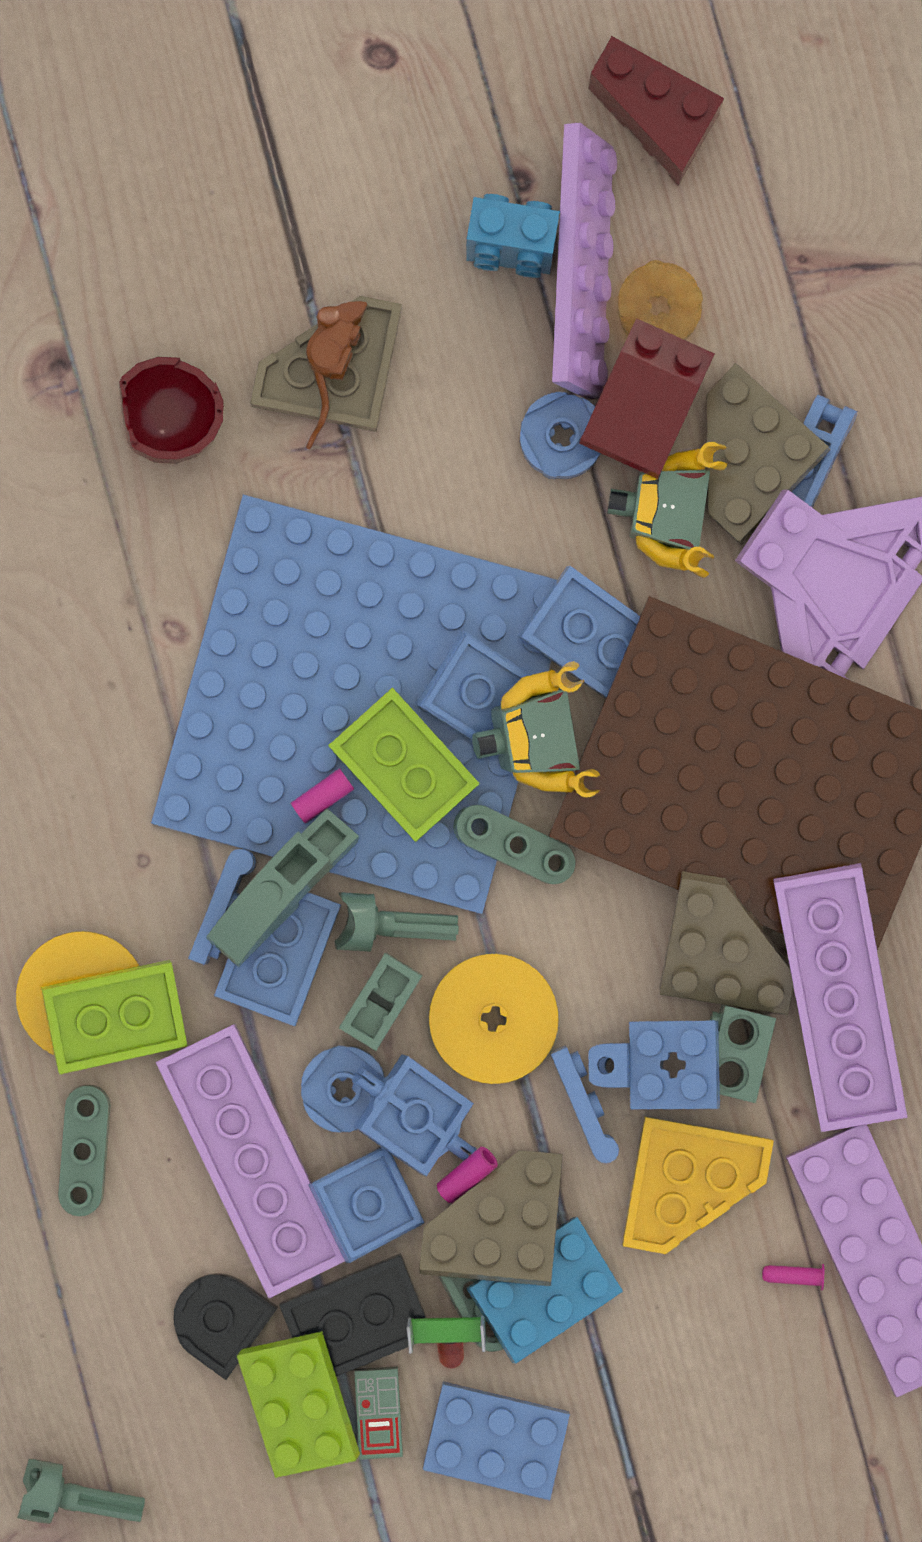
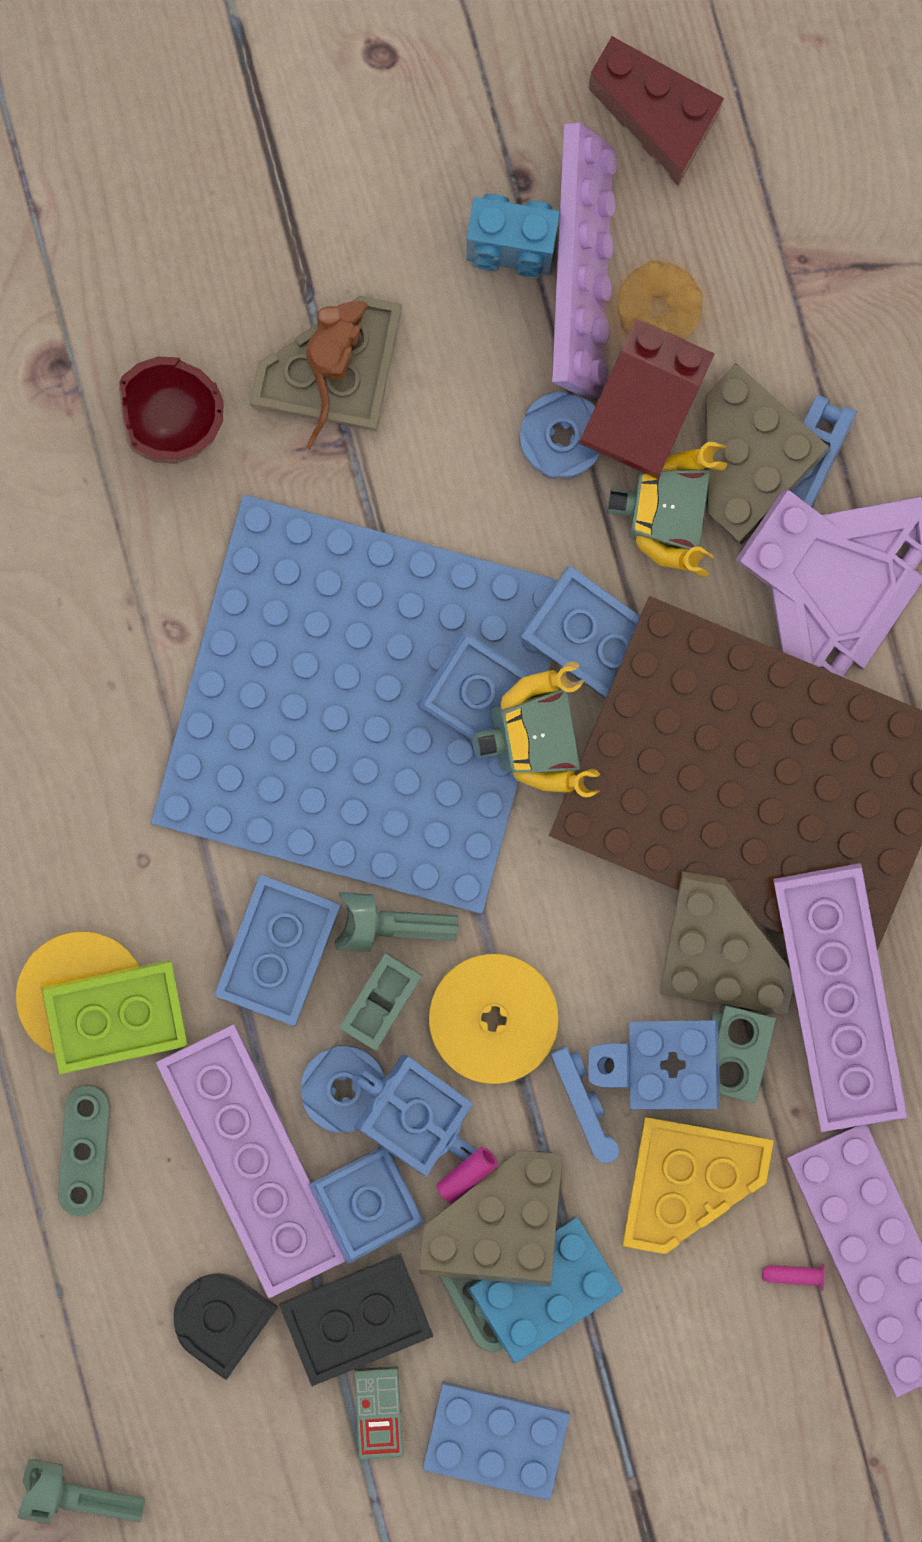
medium blue plate [188,849,257,965] -> none
sand green slope [207,808,359,967] -> none
lime plate [237,1332,360,1478] -> none
dark pink axle [290,768,354,824] -> none
lime plate [328,687,480,842] -> none
bright green piece [407,1316,487,1369] -> none
sand green plate [453,805,576,884] -> none

